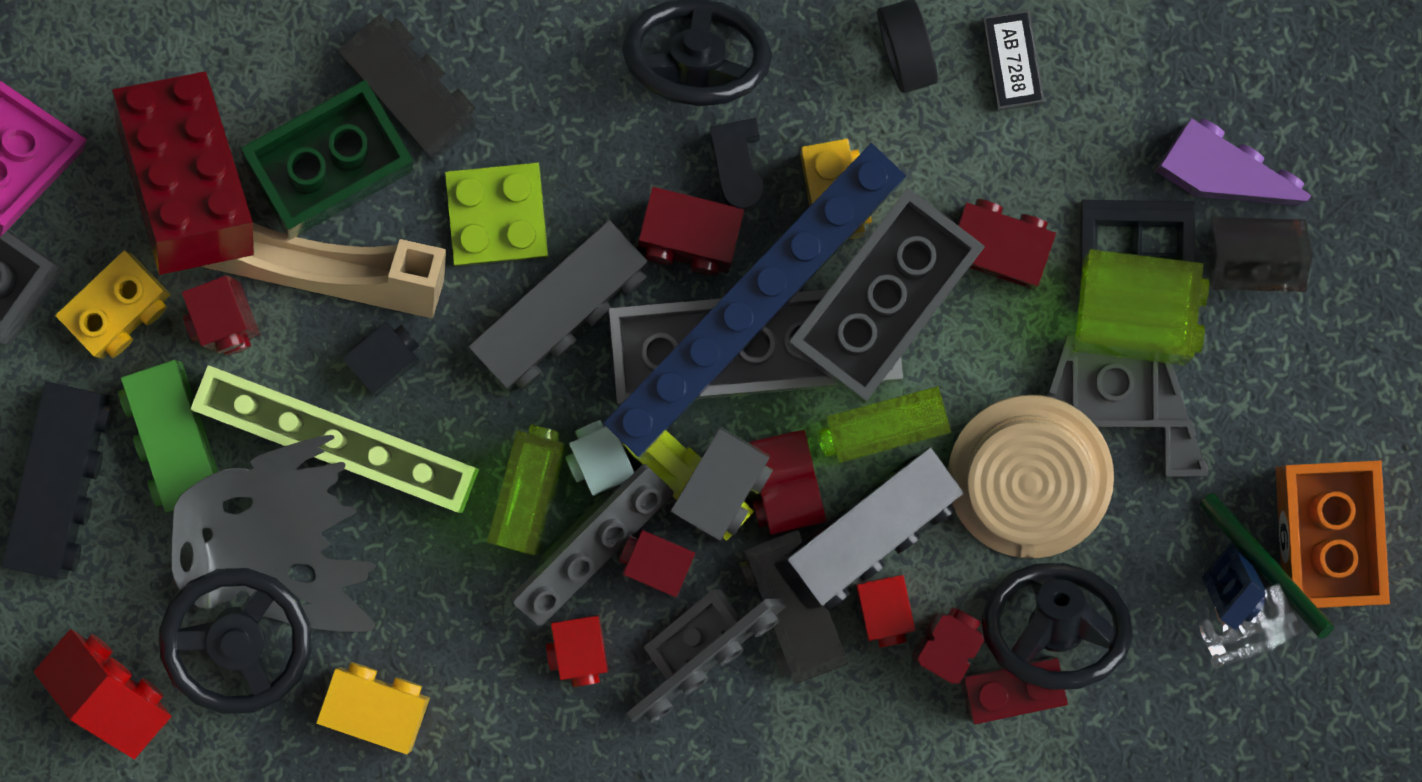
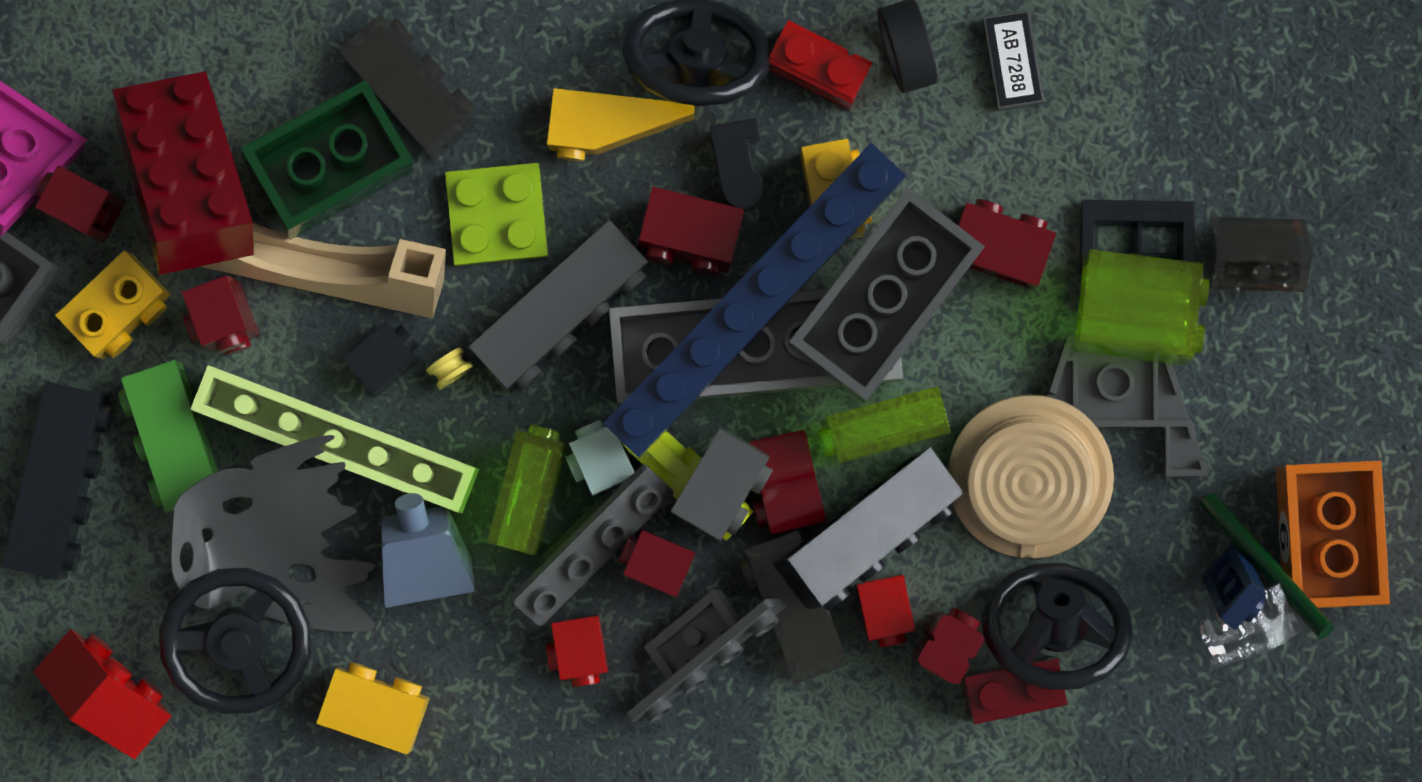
medium lavender slope [1155,118,1311,206] -> none
none -> dark red brick [35,165,126,243]
none -> sand blue torso [381,493,475,608]
none -> light yellow bush [426,347,474,390]
none -> yellow slope [547,88,695,162]
none -> red brick [769,20,873,111]

